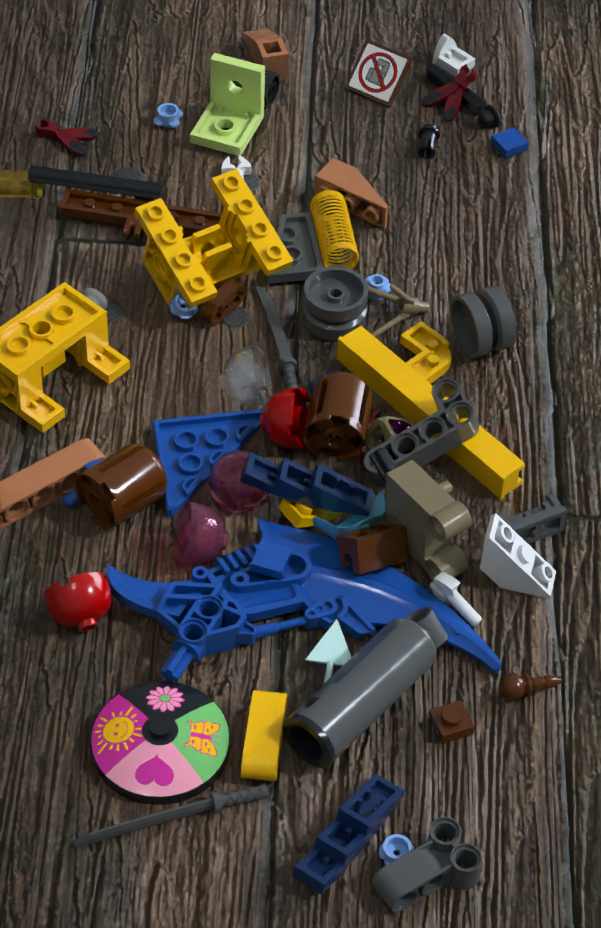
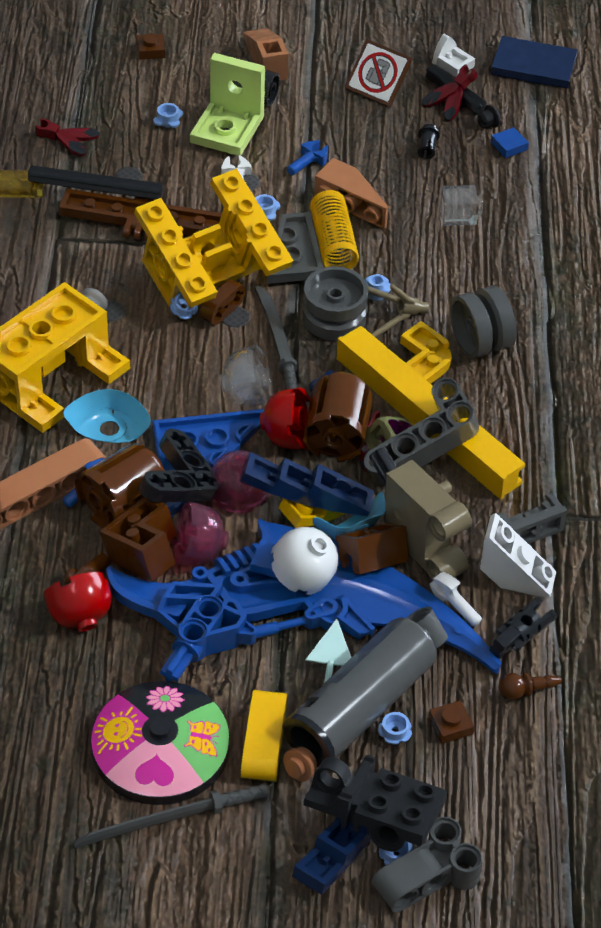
none -> medium azure piece [63,389,151,443]
none -> reddish brown arm [64,553,110,584]
none -> reddish brown brick [99,497,177,582]
none -> reddish brown plate [137,33,165,60]
none -> black beam [138,428,221,502]
none -> light blue plate [255,194,280,221]
none -> white cylinder [271,527,338,595]
none -> nougat plate [283,747,317,782]
none -> blue bar [287,140,328,176]
none -> black plate [303,755,448,852]
none -> light blue plate [378,712,412,745]
none -> clear brick [440,185,483,226]
none -> black hinge [489,596,558,658]
none -> dark blue tile [491,36,578,88]

